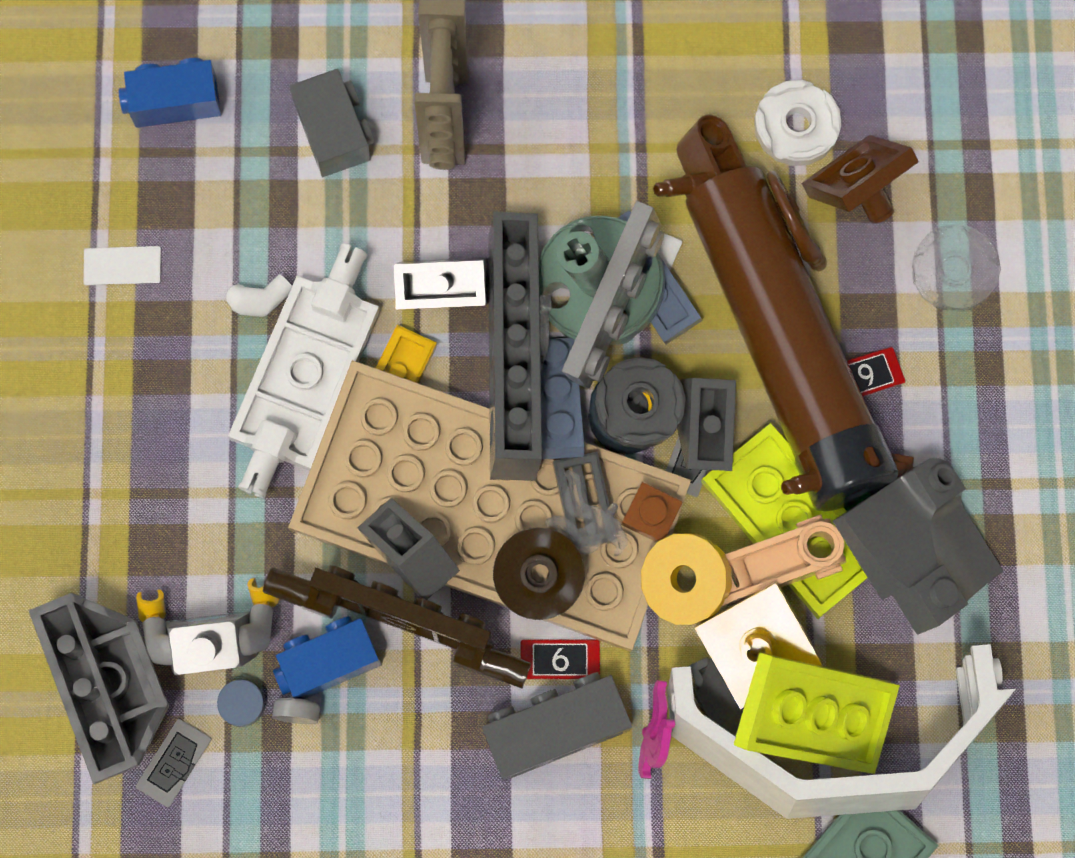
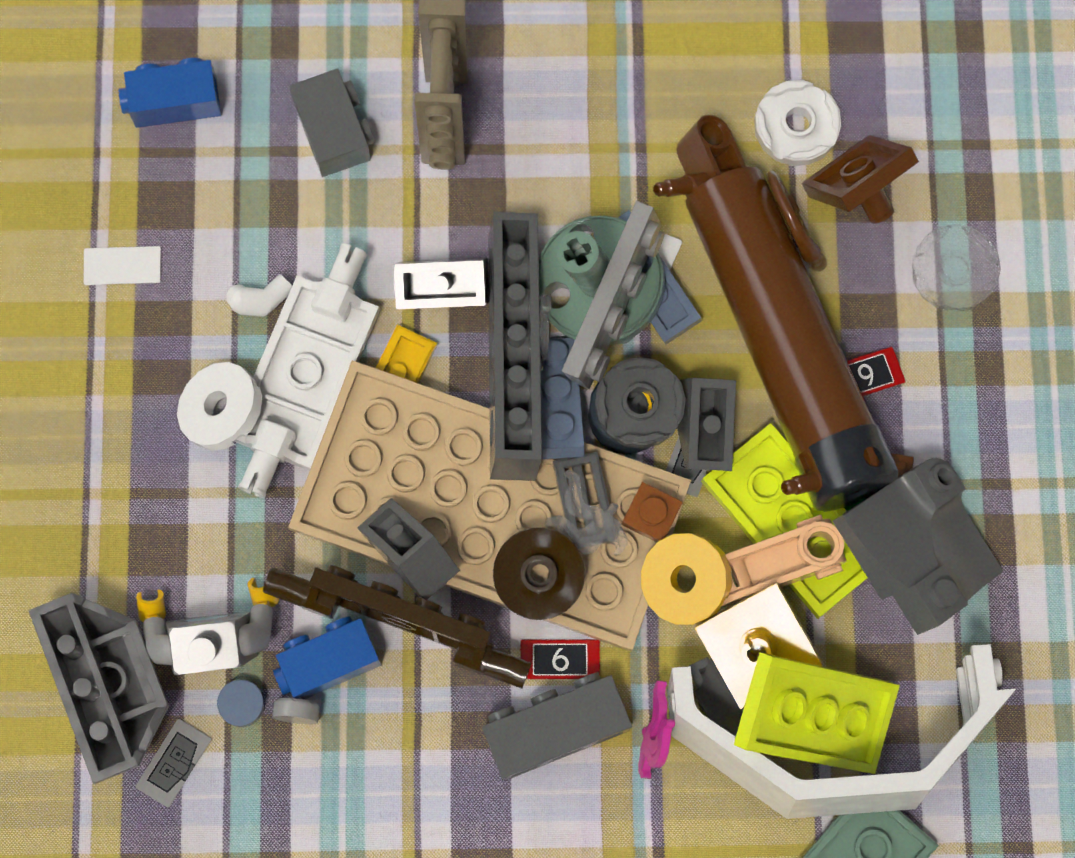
none -> white tile [177,362,262,451]

